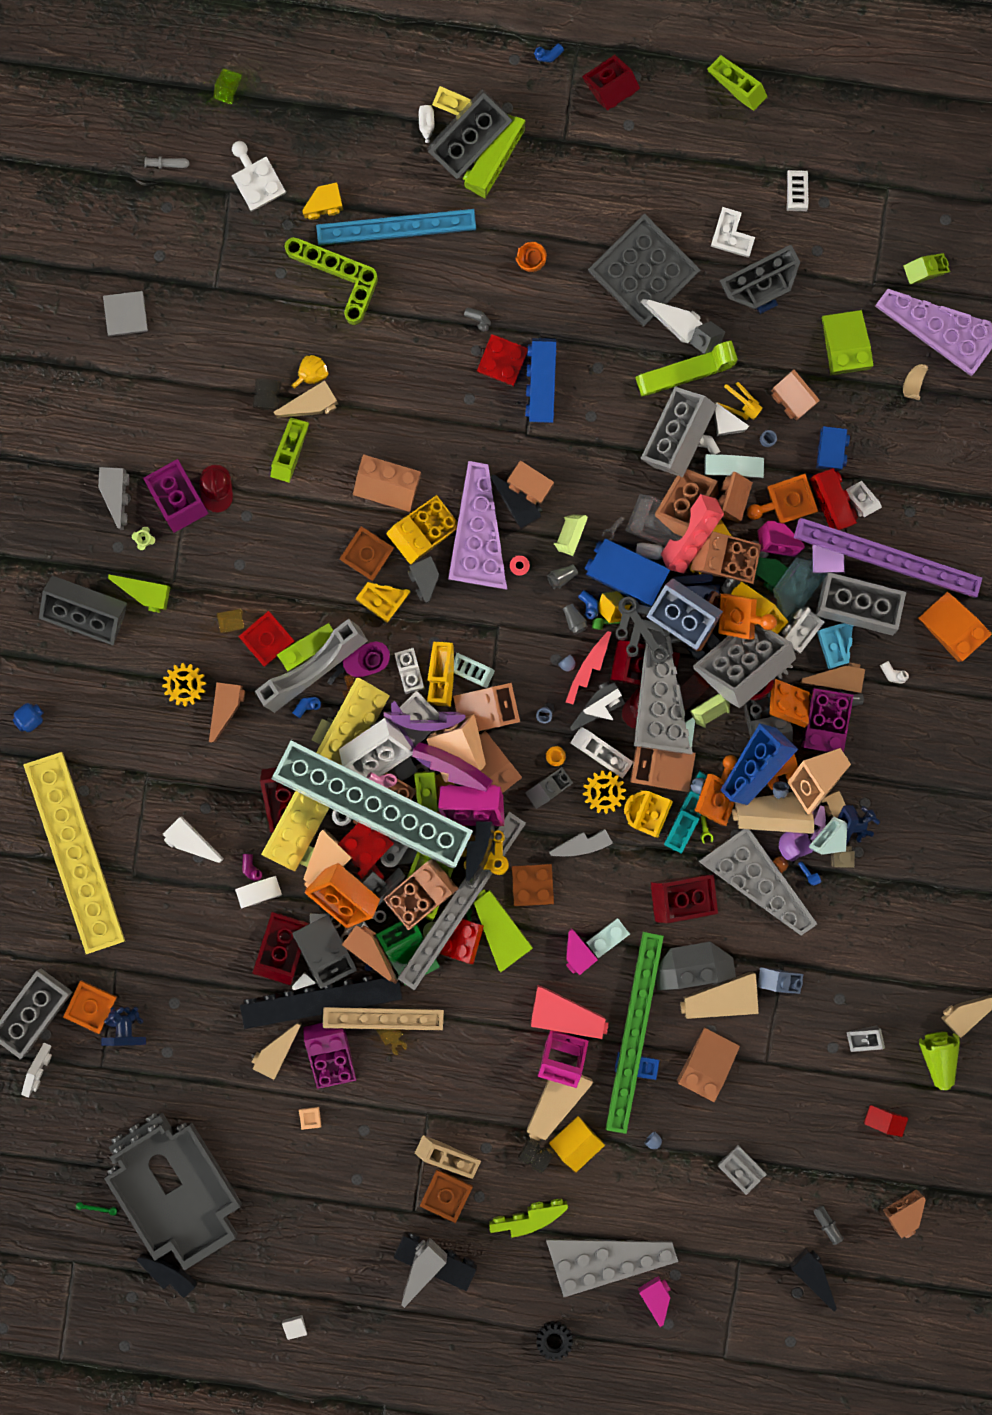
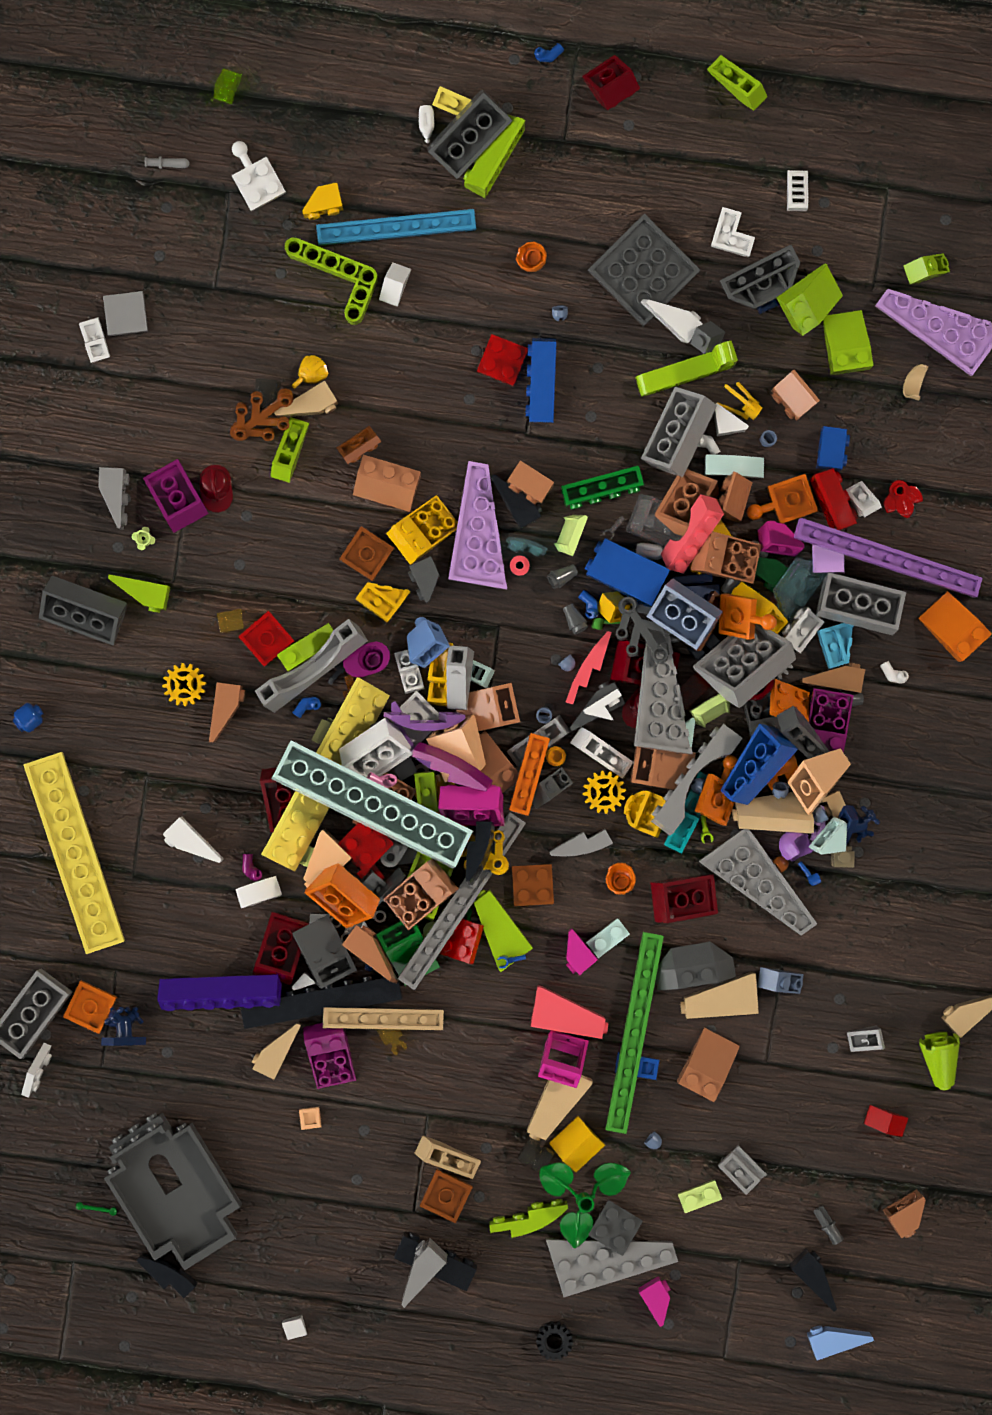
white cone [332,810,351,826] -> none
dark grey arm [464,307,491,332] -> none
none -> white slope [79,317,110,363]
none -> dark purple brick [157,975,282,1011]
none -> dark orange plant [230,388,293,441]
none -> dark orange plate [336,426,381,464]
none -> white slope [379,262,411,307]
none -> medium blue torso [407,617,450,668]
none -> light grey slope [446,646,474,710]
none -> blue hand [497,955,526,968]
none -> clear light blue slope [506,537,548,557]
none -> light grey slope [507,715,571,767]
none -> orange plate [508,733,550,816]
none -> green plant [539,1162,631,1249]
none -> sand blue hinge [552,305,568,321]
none -> green brick [561,466,644,510]
none -> dark grey plate [588,1200,643,1256]
none -> orange hair [605,862,636,895]
none -> light grey arch [651,724,742,836]
none -> yellowish green plate [677,1179,722,1213]
none -> lime slope [776,263,843,336]
none -> dark grey slope [777,706,829,759]
none -> light blue slope [807,1326,874,1360]
none -> sand blue hinge [812,805,829,823]
none -> red plate [884,480,923,518]

